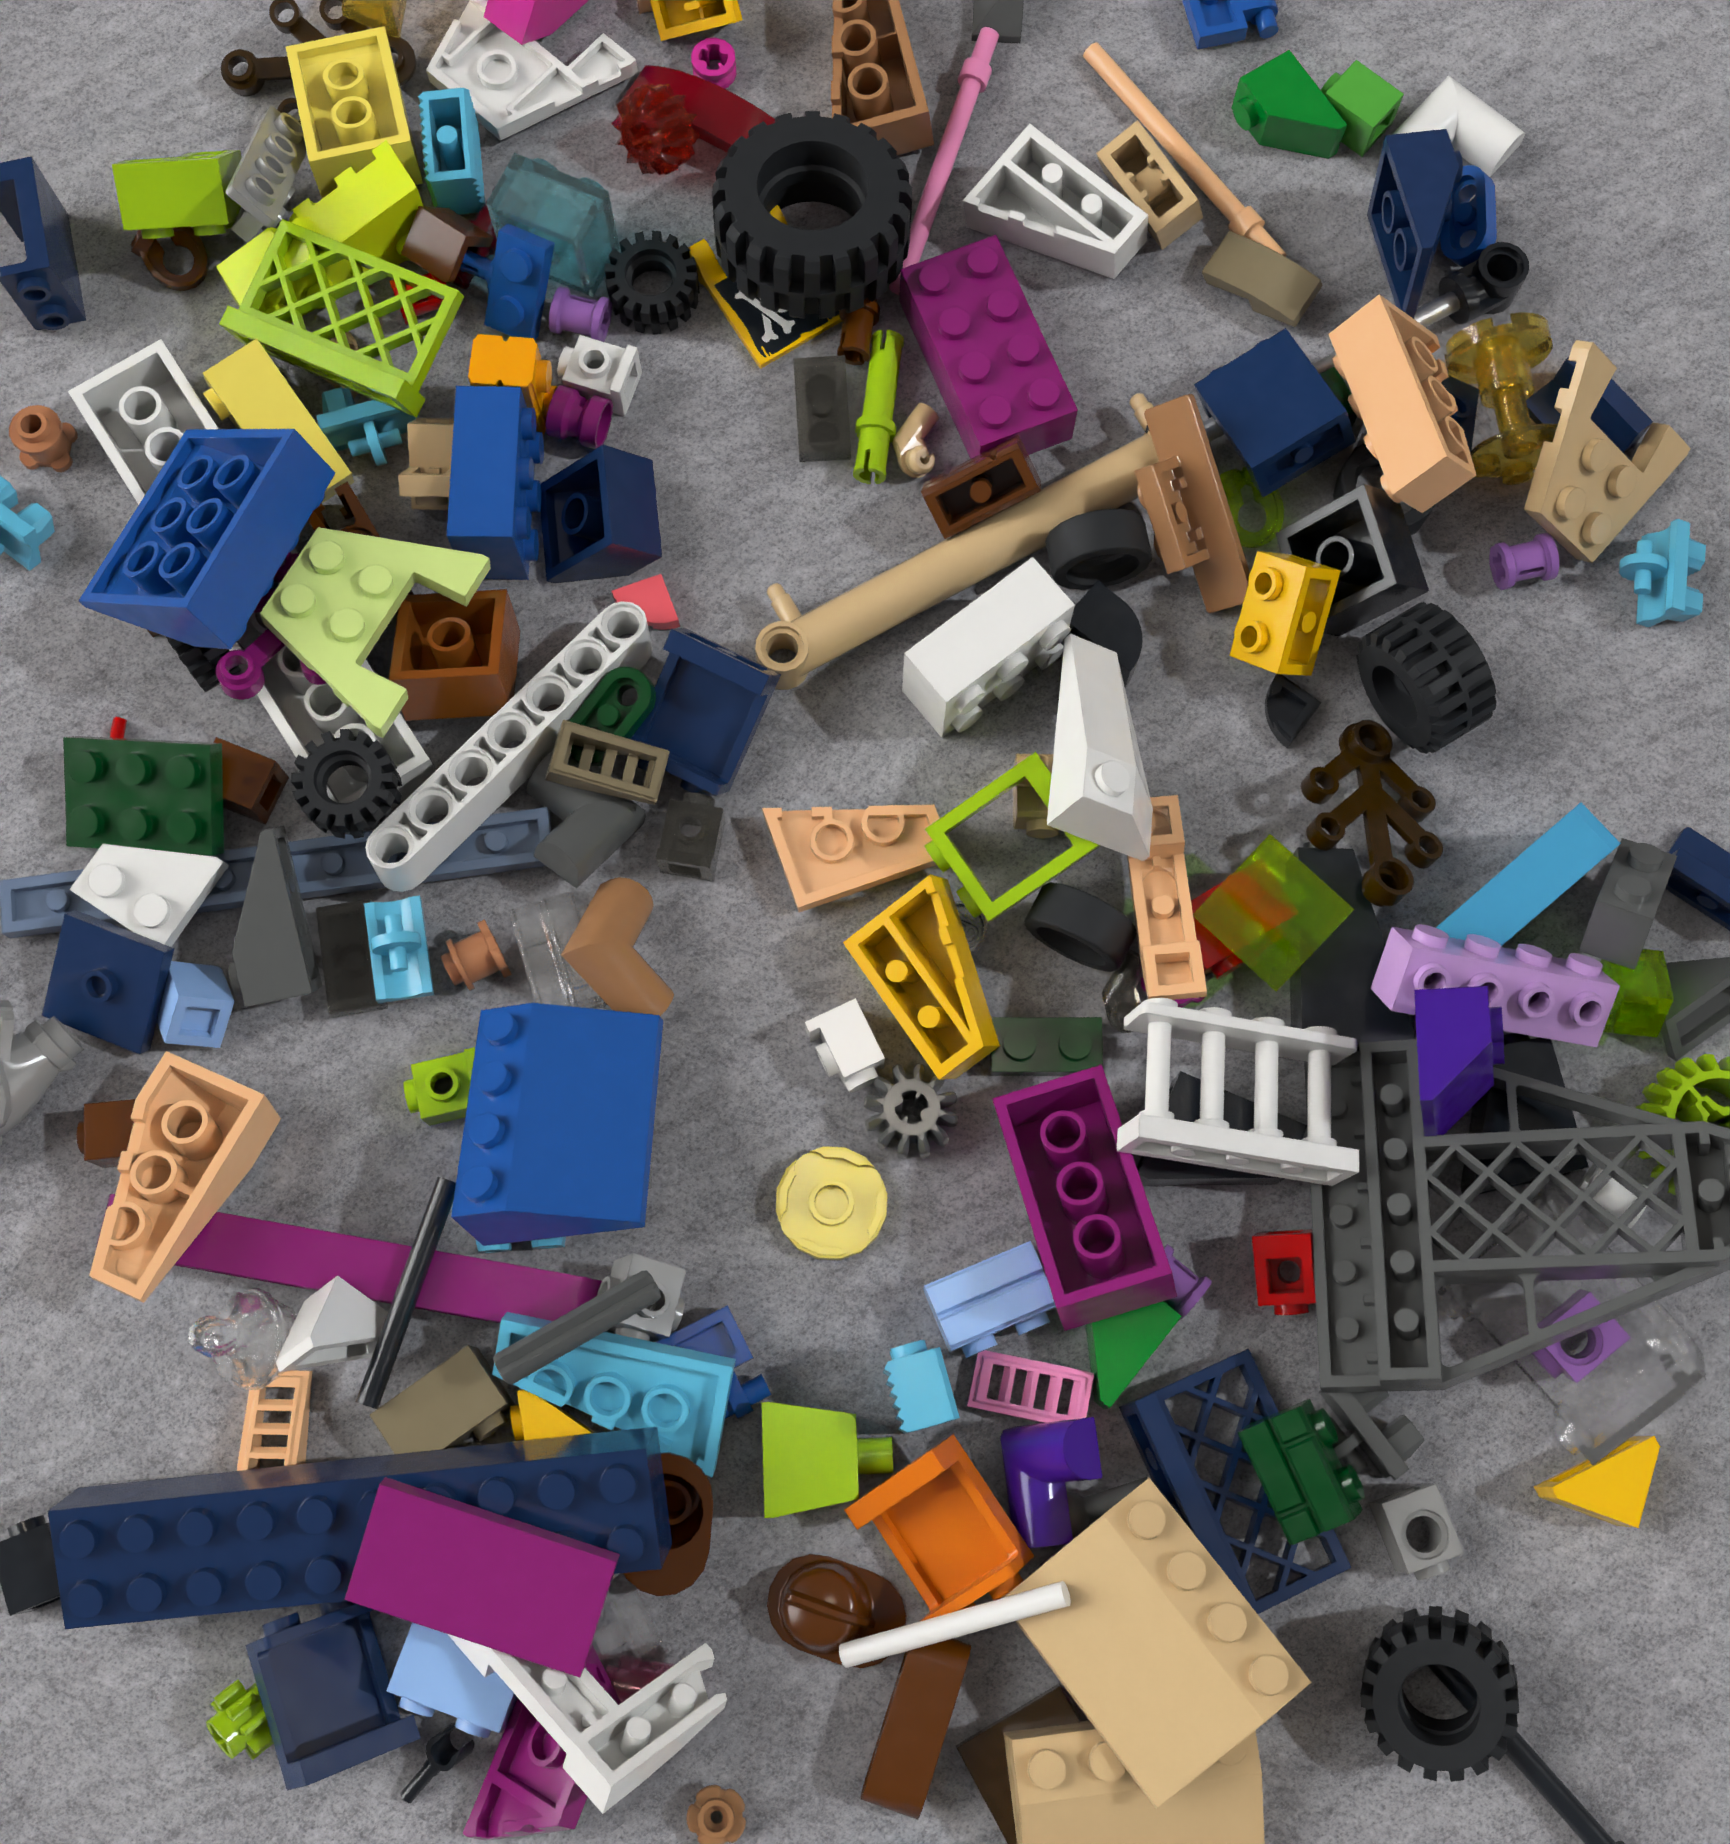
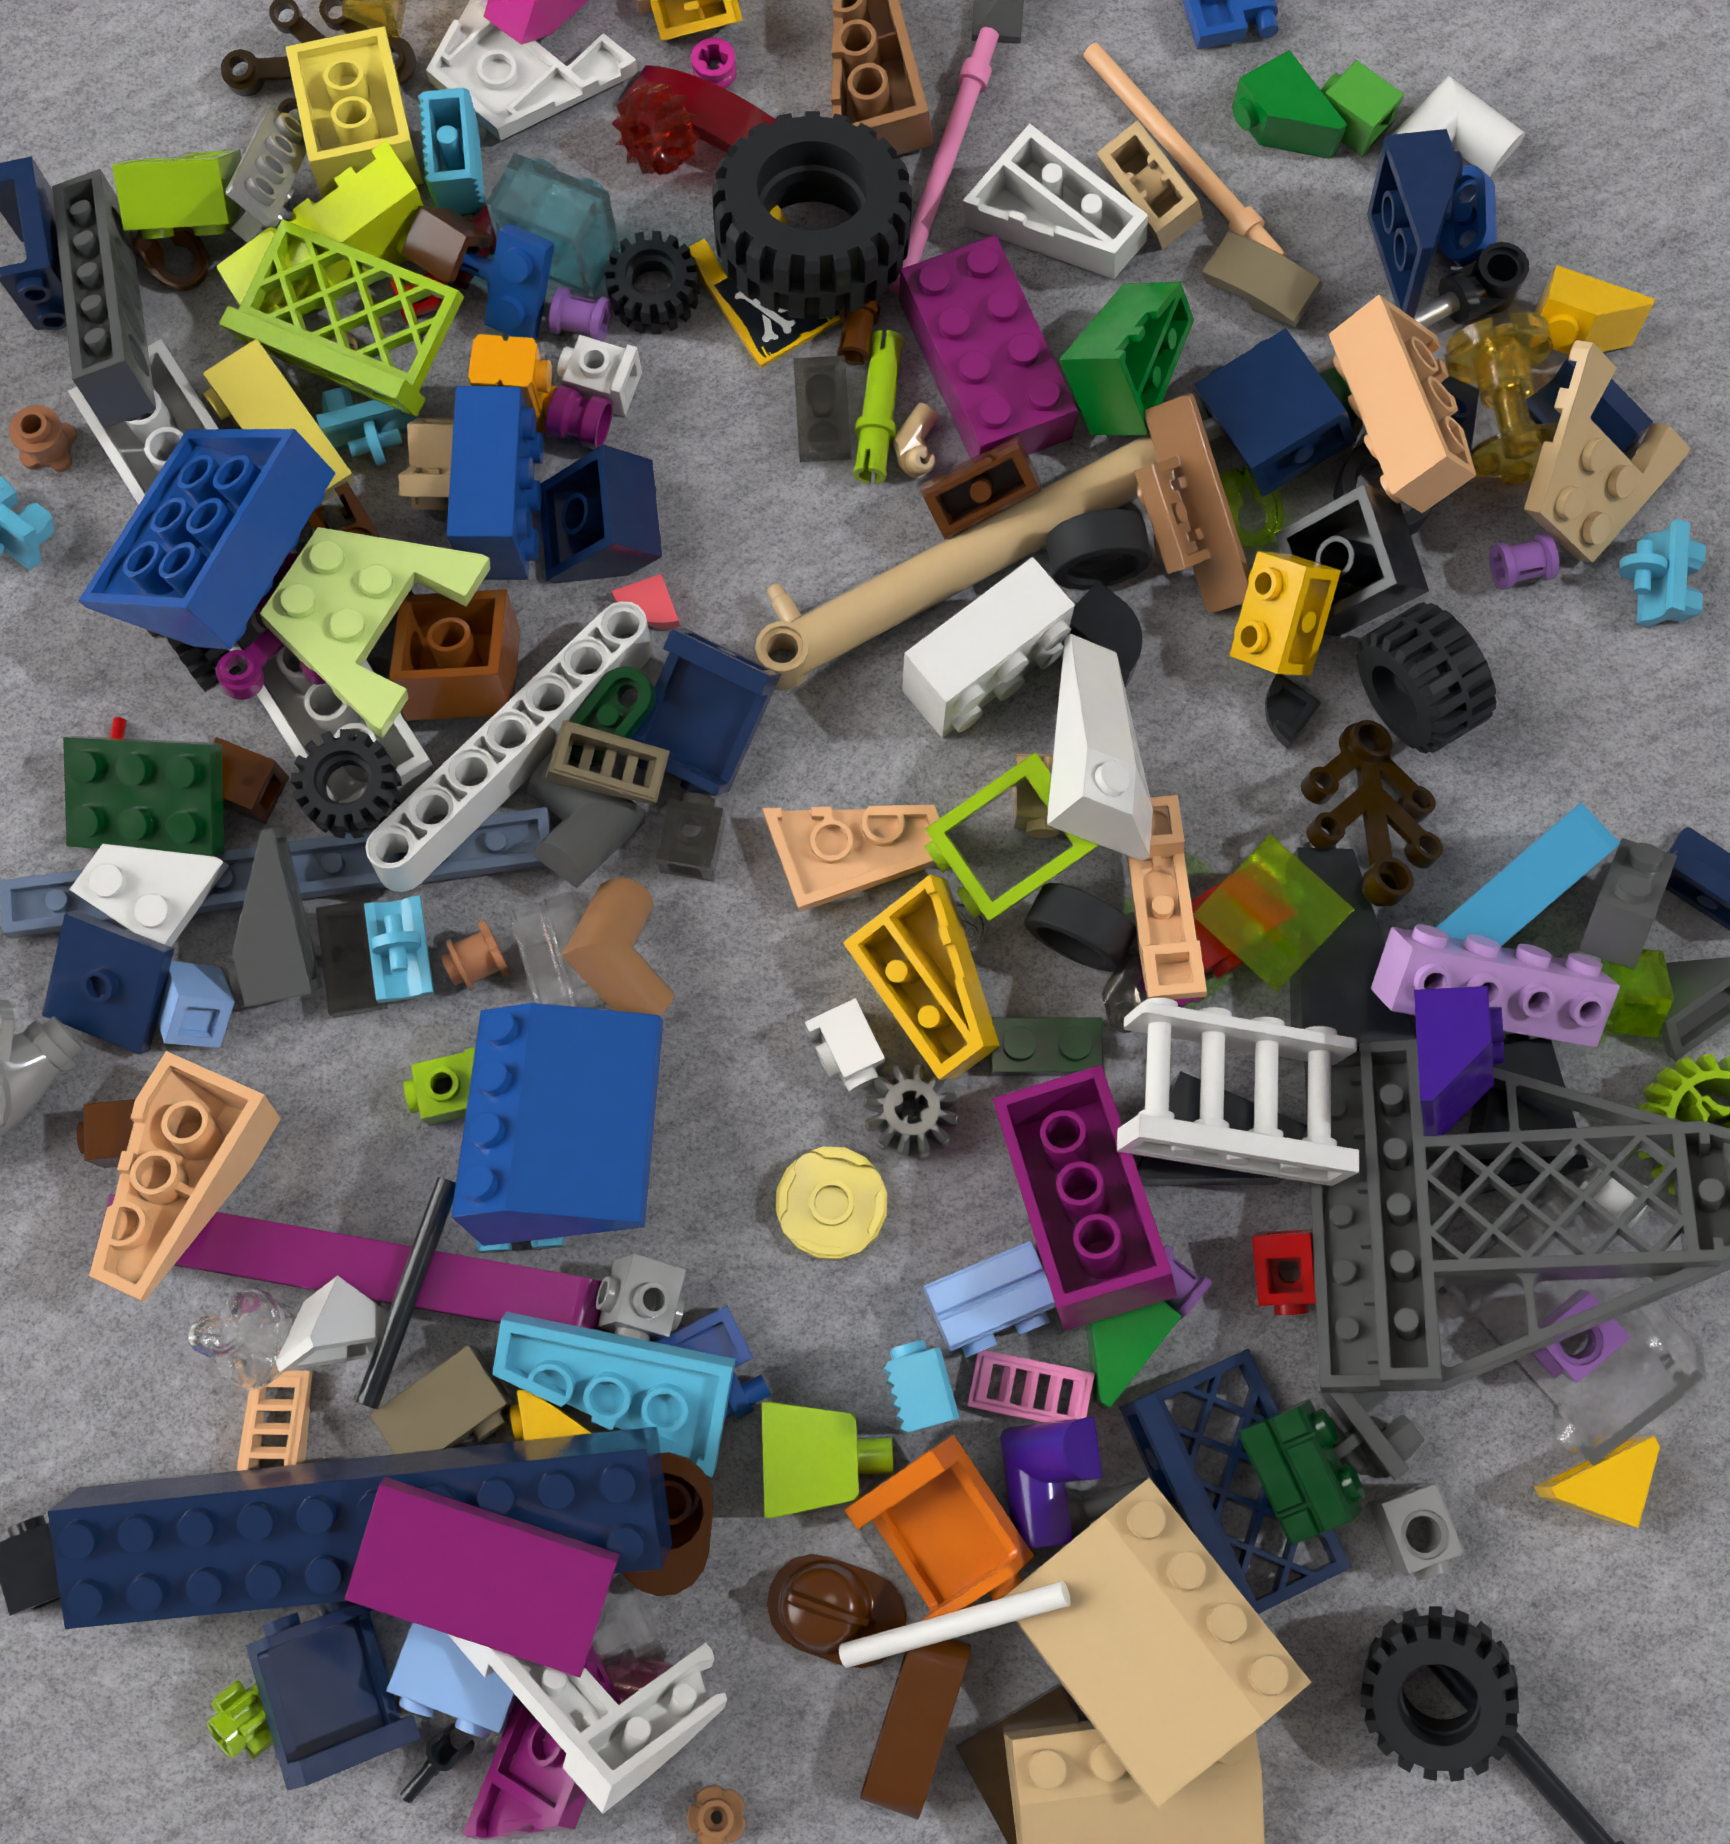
dark grey axle [493,1270,661,1384] -> none
none -> dark grey brick [52,169,156,428]
none -> green wedge [1059,281,1194,435]
none -> yellow slope [1527,265,1655,355]

